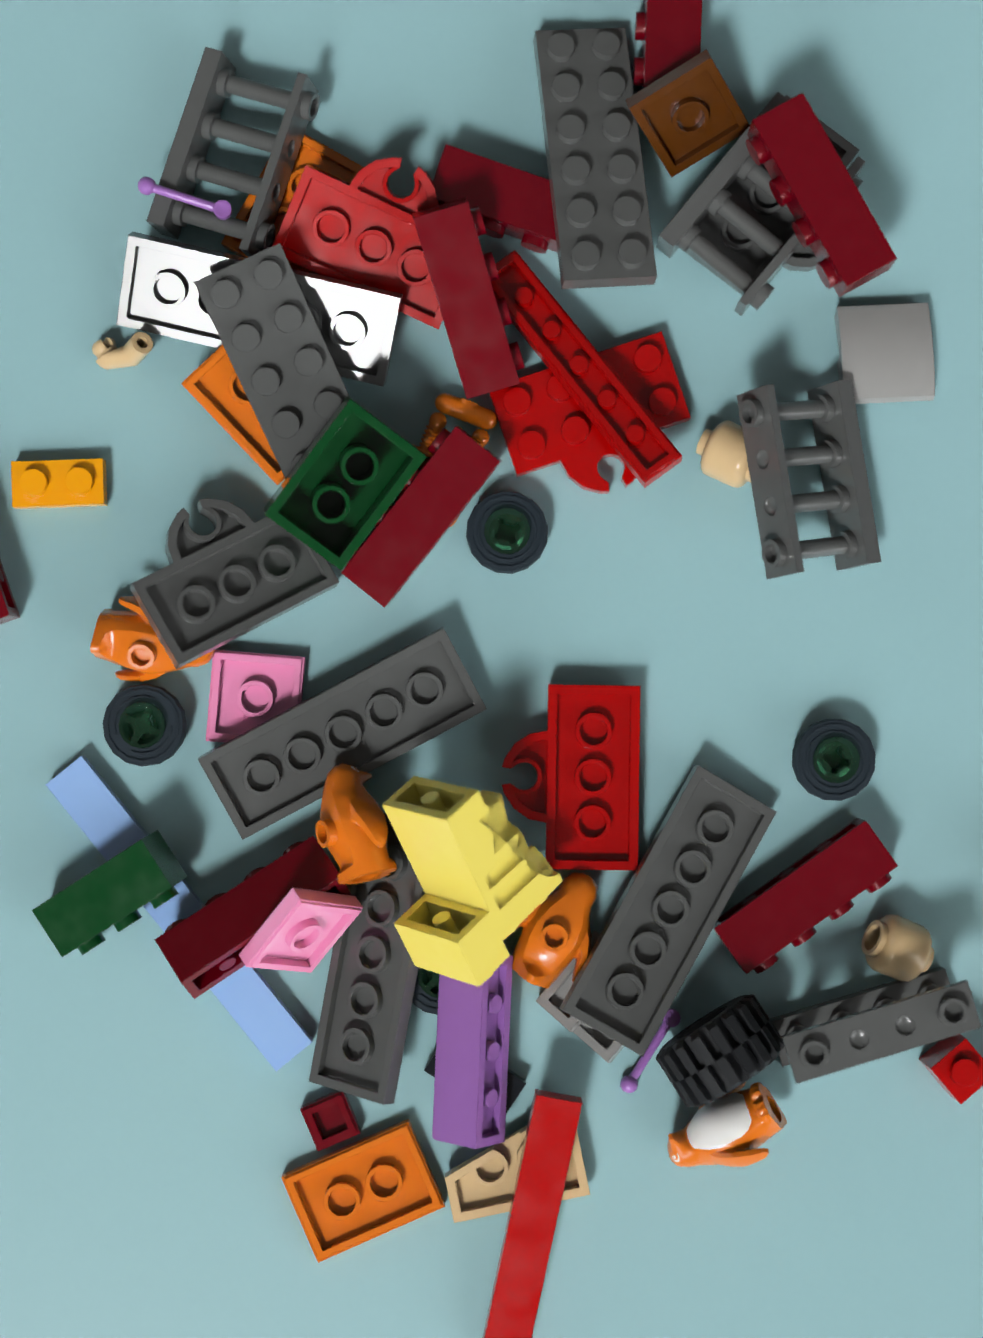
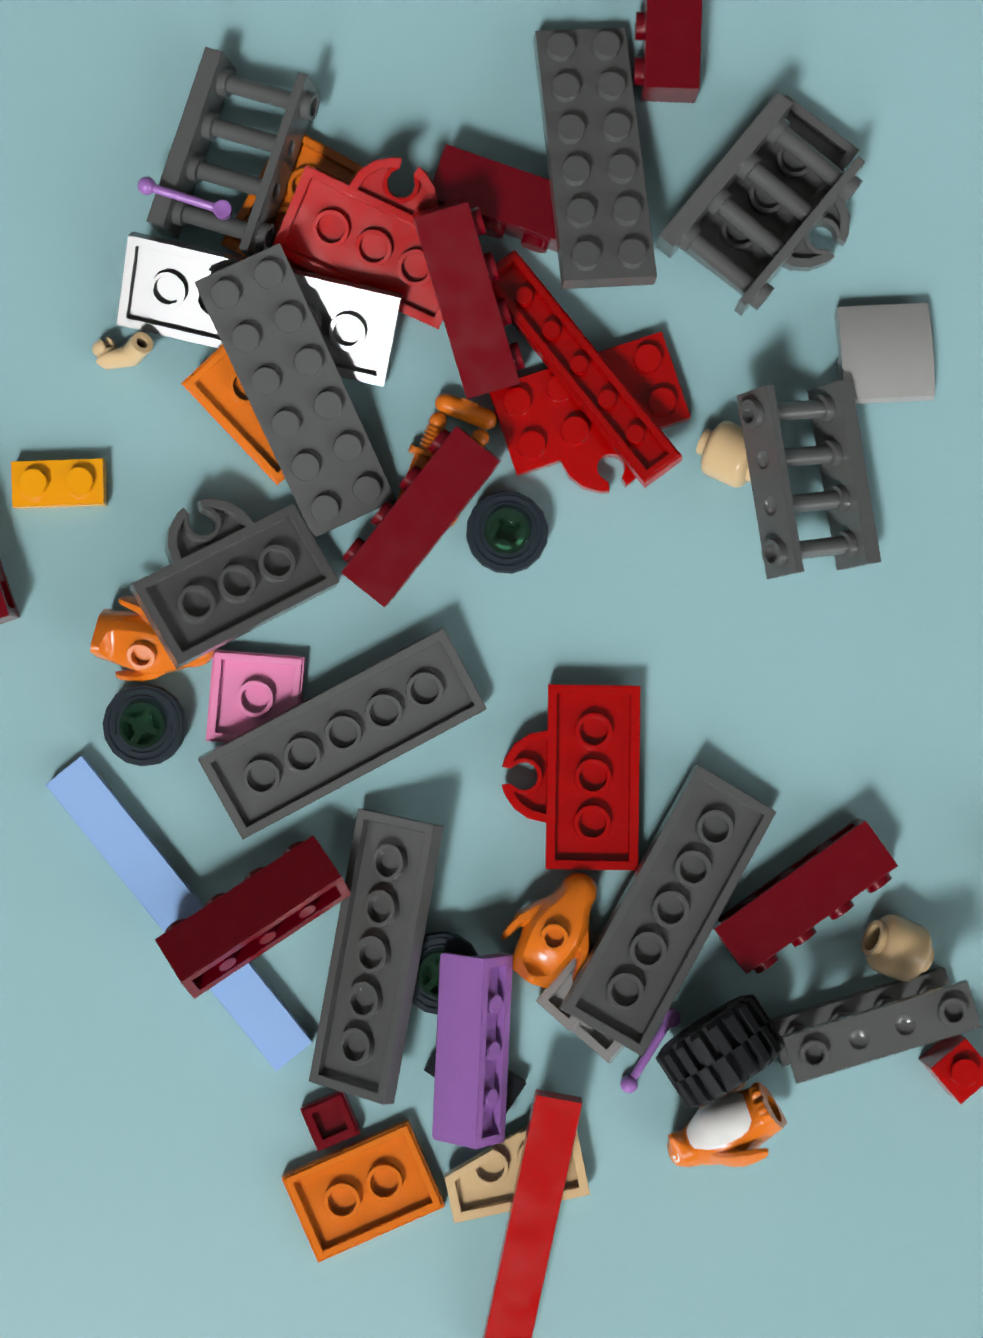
dark green brick [32,830,188,957] -> none
bright pink tile [239,887,363,973] -> none
dark green brick [264,396,427,571] -> none
orange animal [315,763,397,885] -> none
light yellow brick [382,776,563,987] -> none
reddish brown plate [626,49,750,177] -> none
dark red brick [746,92,897,297] -> none
black wheel [792,719,876,801] -> none

